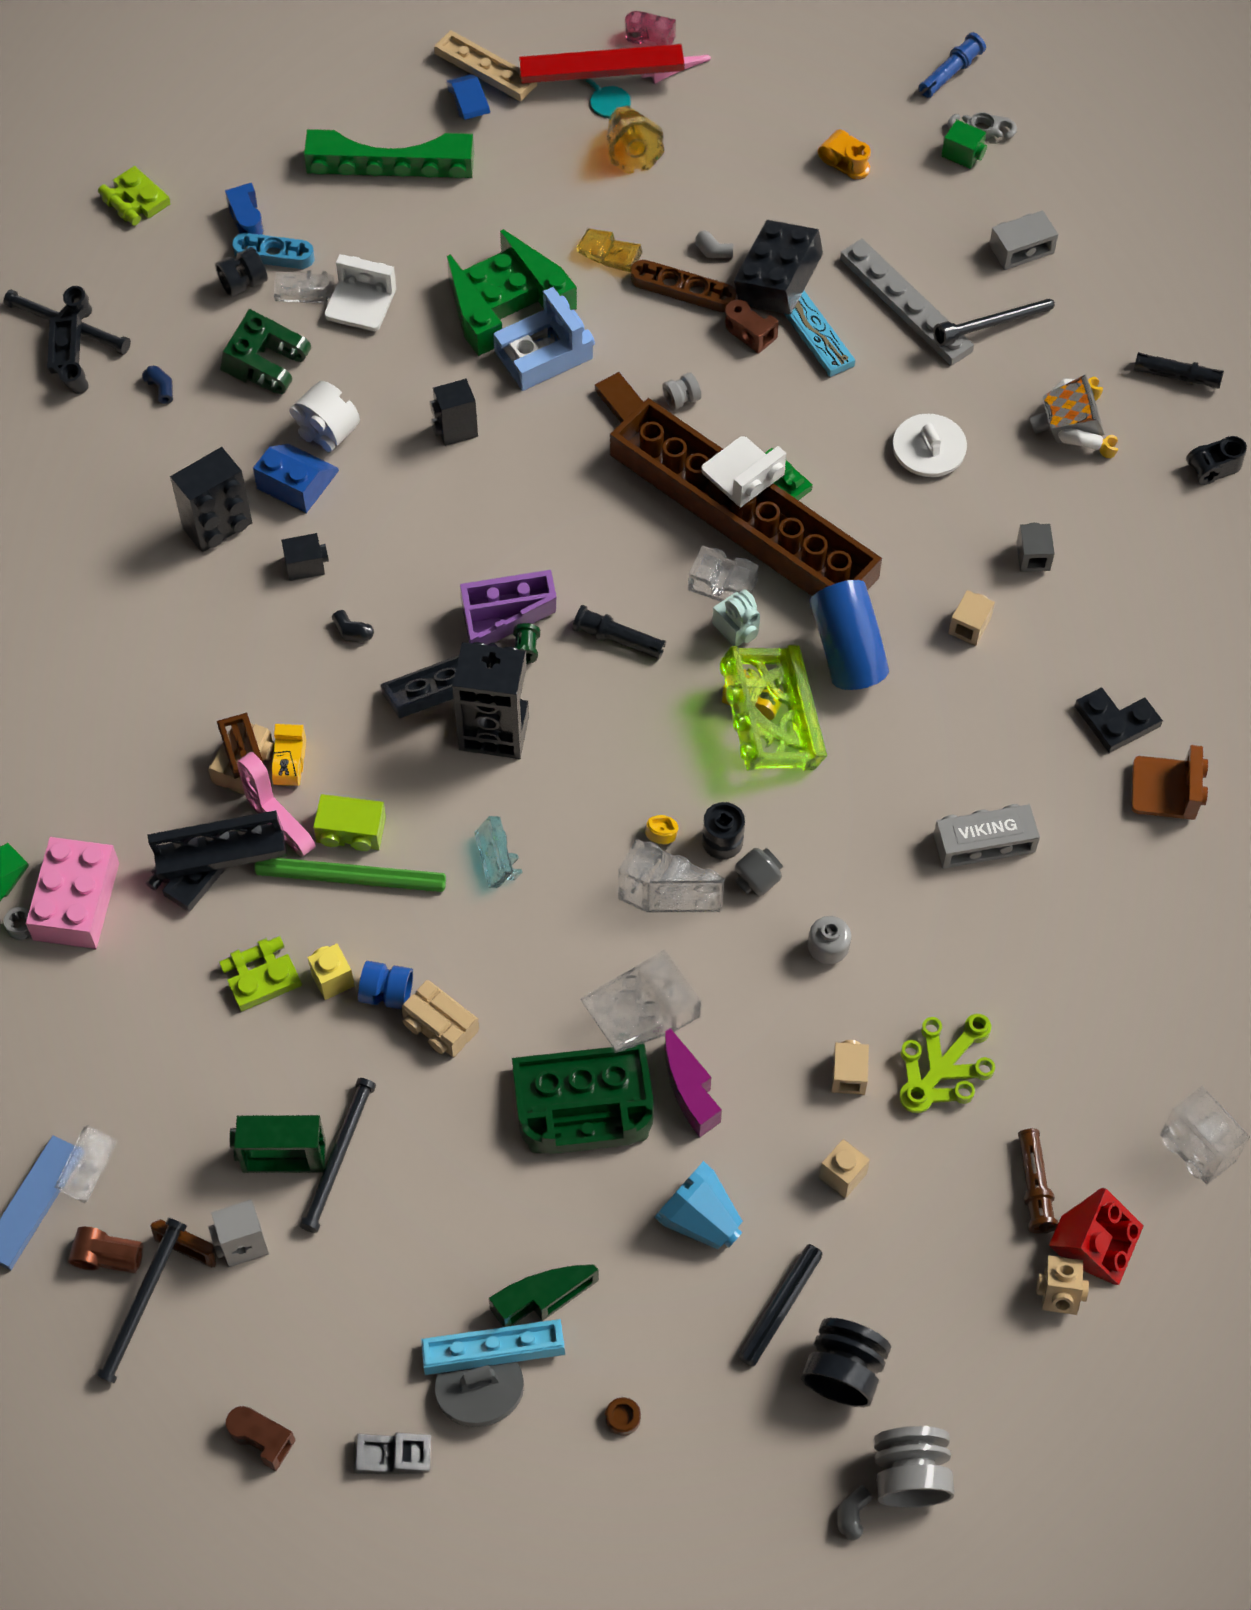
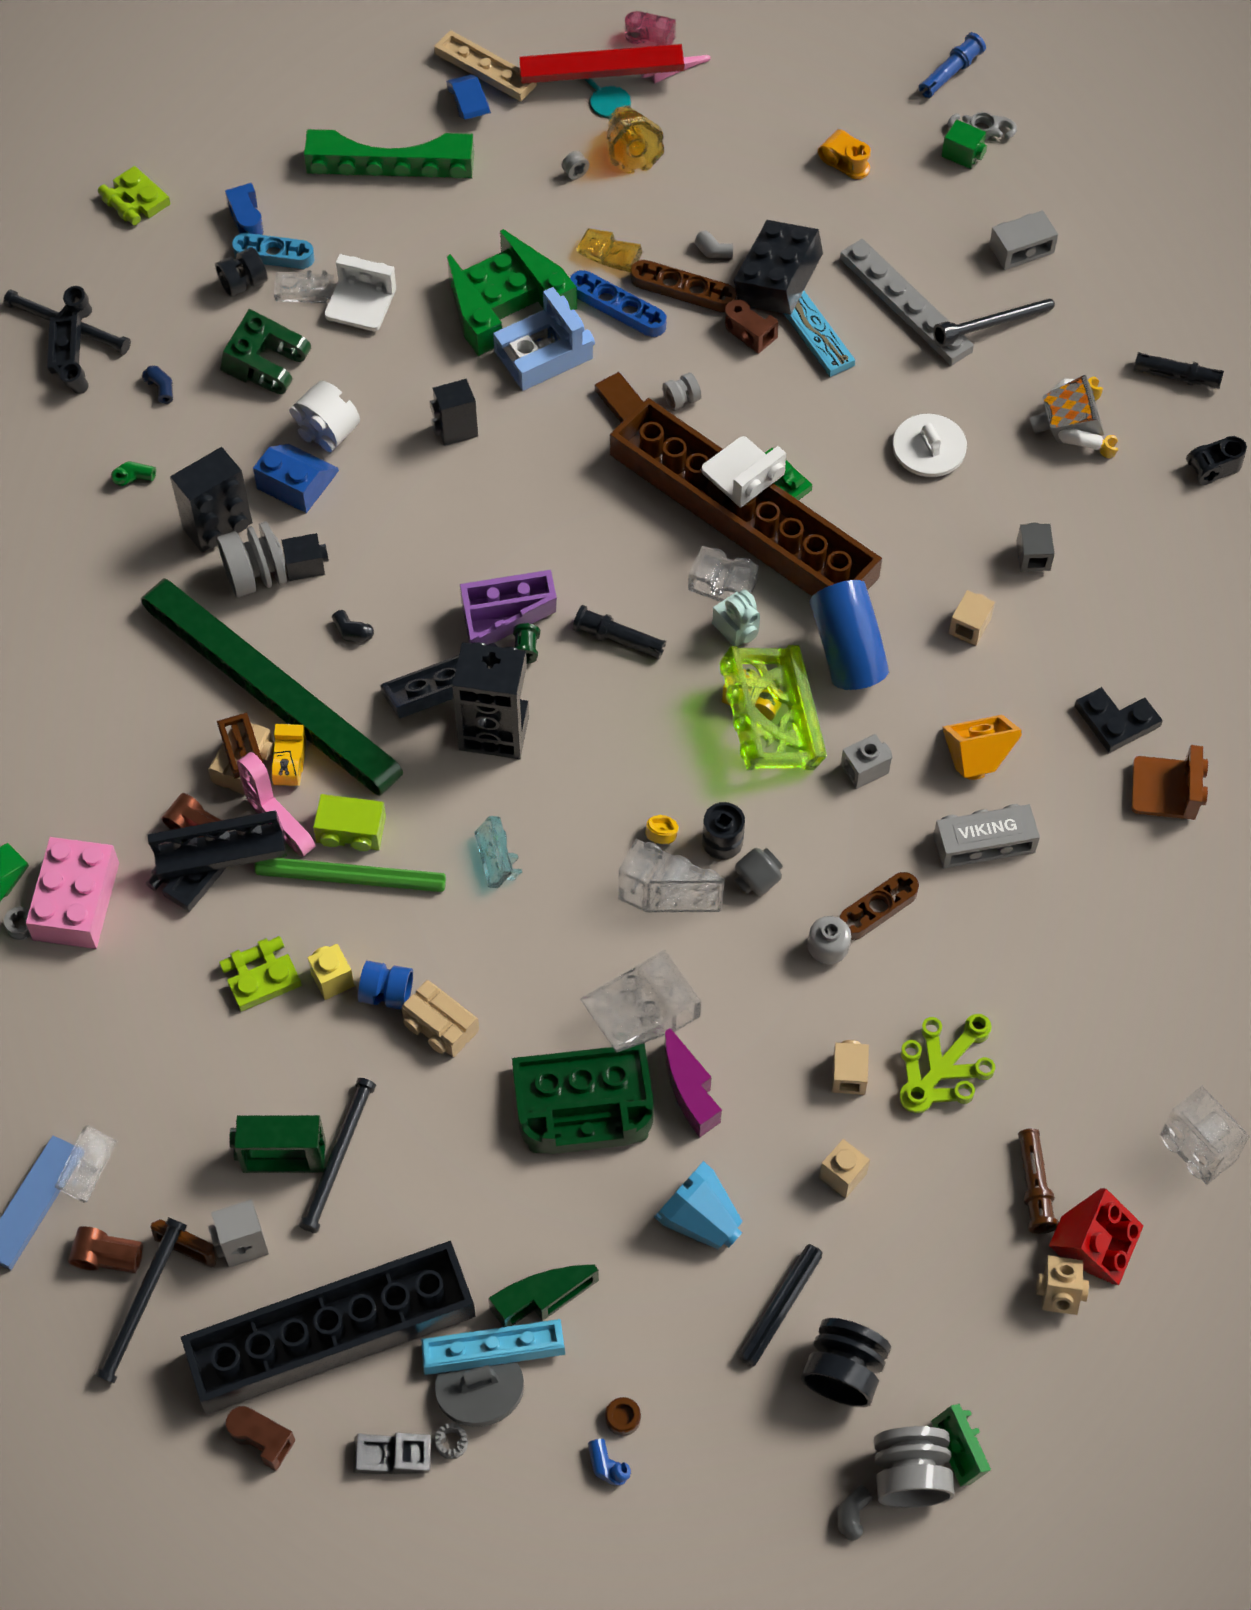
none -> green arm [111,461,156,486]
none -> dark green beam [141,578,403,796]
none -> copper piece [161,793,229,838]
none -> black brick [181,1240,476,1415]
none -> light grey wheel [216,521,287,598]
none -> light grey bush [435,1423,468,1459]
none -> light grey bush [561,151,589,180]
none -> blue beam [570,270,667,337]
none -> blue arm [588,1439,631,1486]
none -> light grey brick [840,734,892,789]
none -> reddish brown beam [840,872,919,940]
none -> green plate [931,1404,991,1487]
none -> light orange slope [942,715,1022,780]

